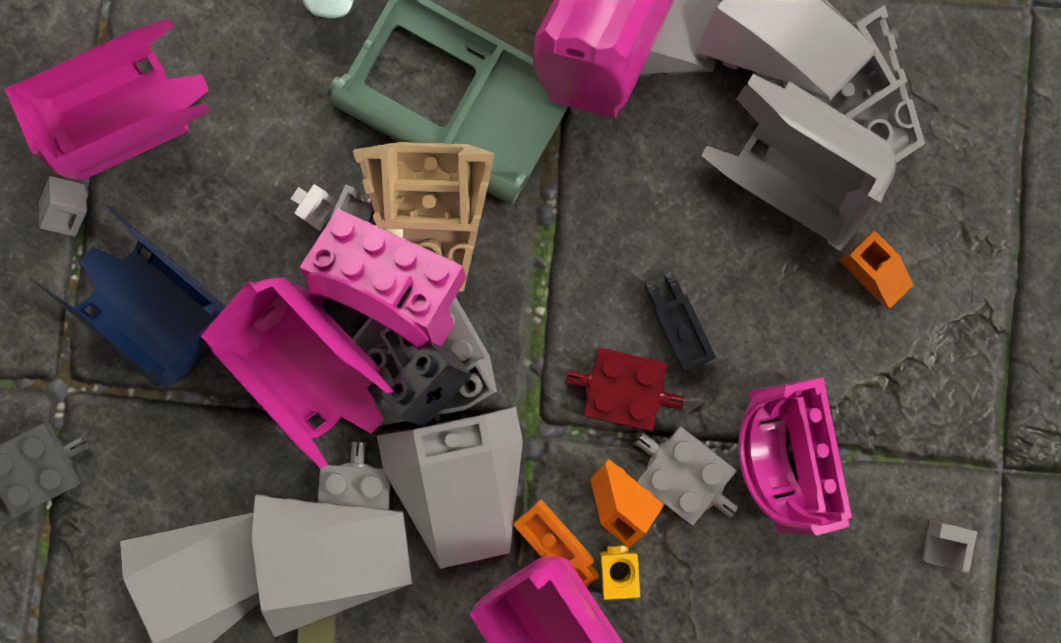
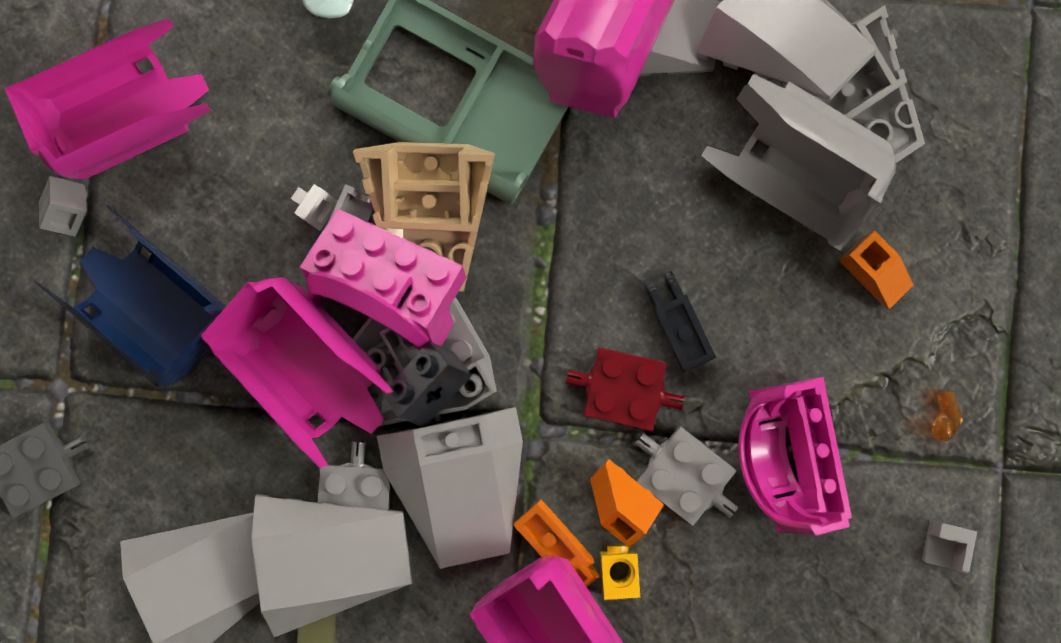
none -> clear orange arm [931,390,963,441]

